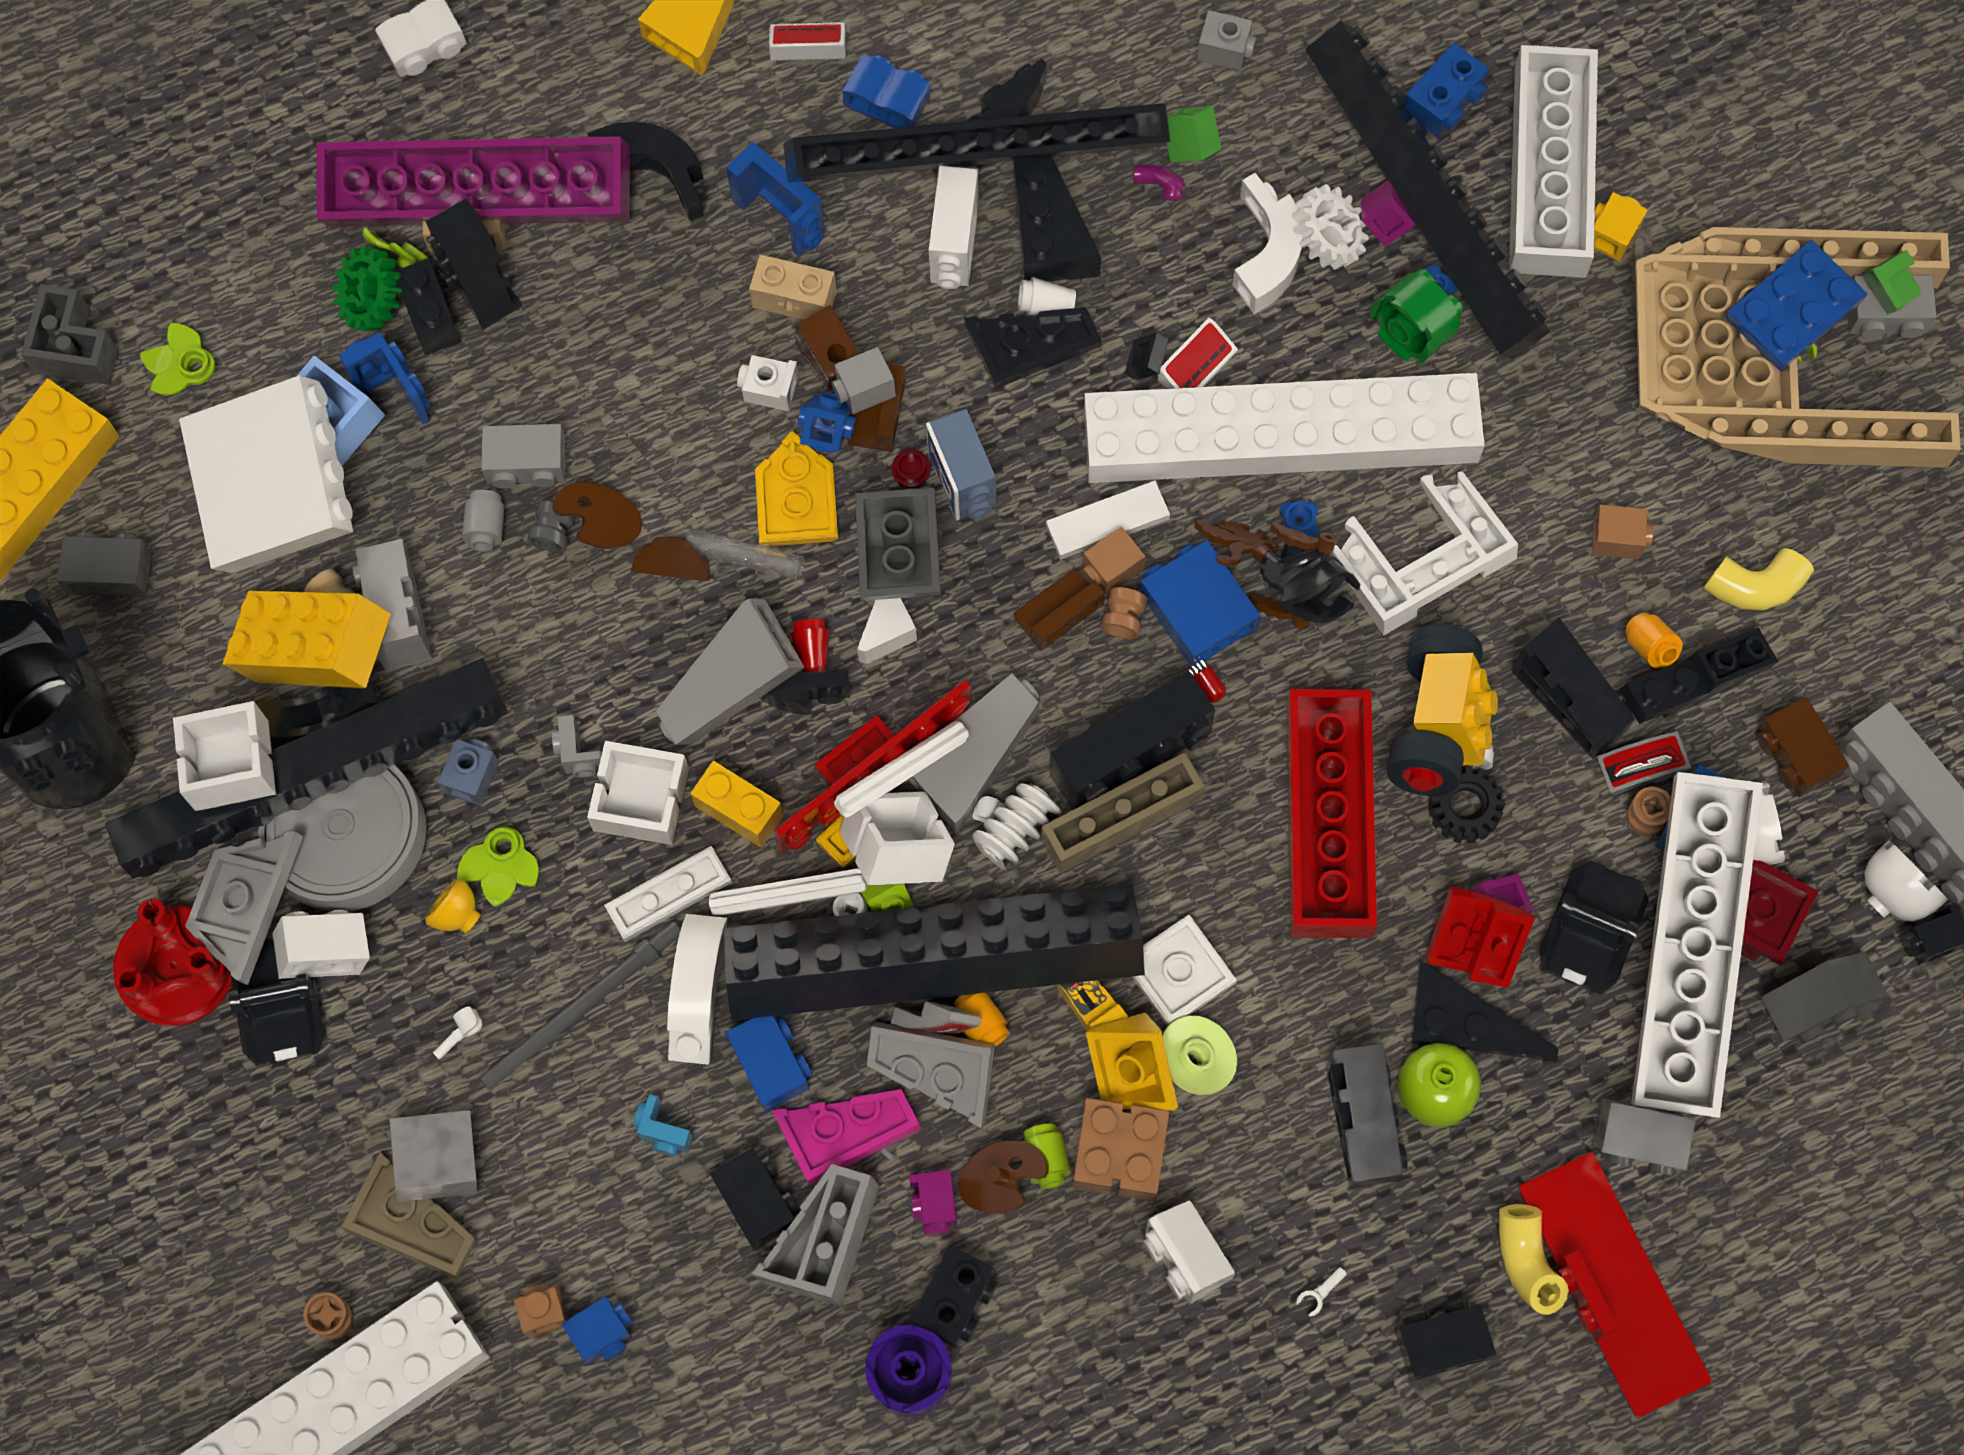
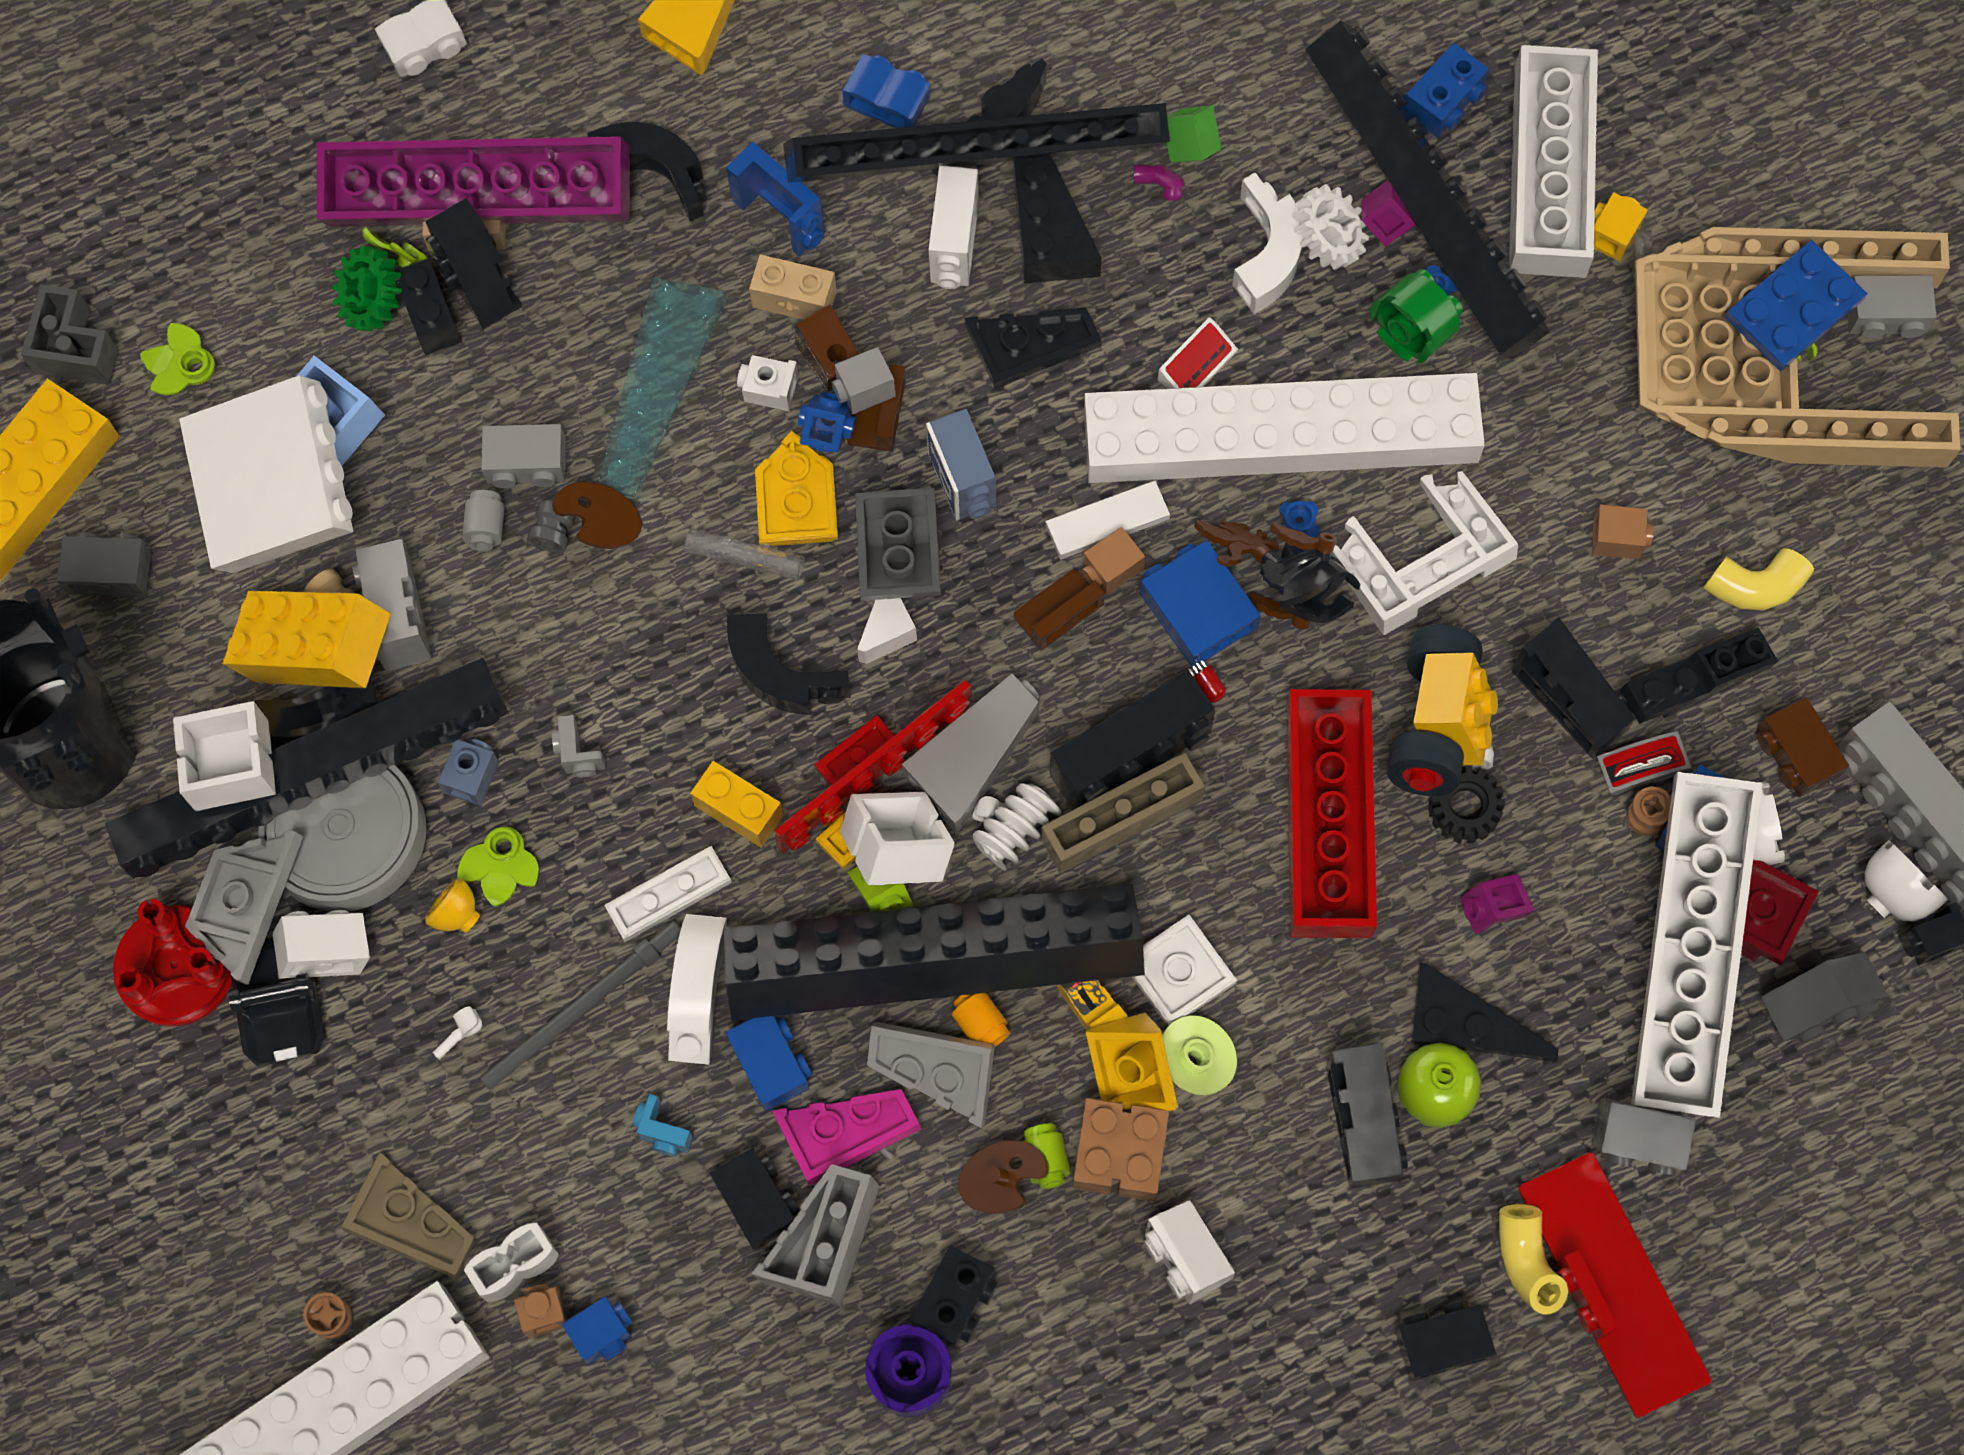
blue bracket [339,332,431,425] -> none
flat silver piece [390,1110,477,1202] -> none
white piece [587,741,689,845] -> none
reddish brown tile [631,536,710,581] -> none
light grey slope [656,599,804,745] -> none
white axle [709,868,867,917] -> none
slope [769,22,846,61] -> none
red cone [790,619,830,672] -> none
white hinge [833,893,869,916] -> none
white axle [834,721,969,817] -> none
dark red plate [891,450,931,489] -> none
light grey slope [891,1001,982,1034] -> none
magenta brick [909,1170,957,1237] -> none
white cone [1018,277,1076,315] -> none
medium nougat wheel [1100,587,1148,640] -> none
black tile [1124,332,1169,380] -> none
light grey brick [1197,10,1257,71] -> none
white hand [1297,1267,1347,1316] -> none
red slope [1425,886,1535,988] -> none
black shield [1540,861,1649,994] -> none
light orange brick [1625,613,1683,669] -> none
bright green panel [1863,250,1921,315] -> none
none -> white brick [464,1223,559,1302]
none -> clear light blue wing [598,278,728,500]

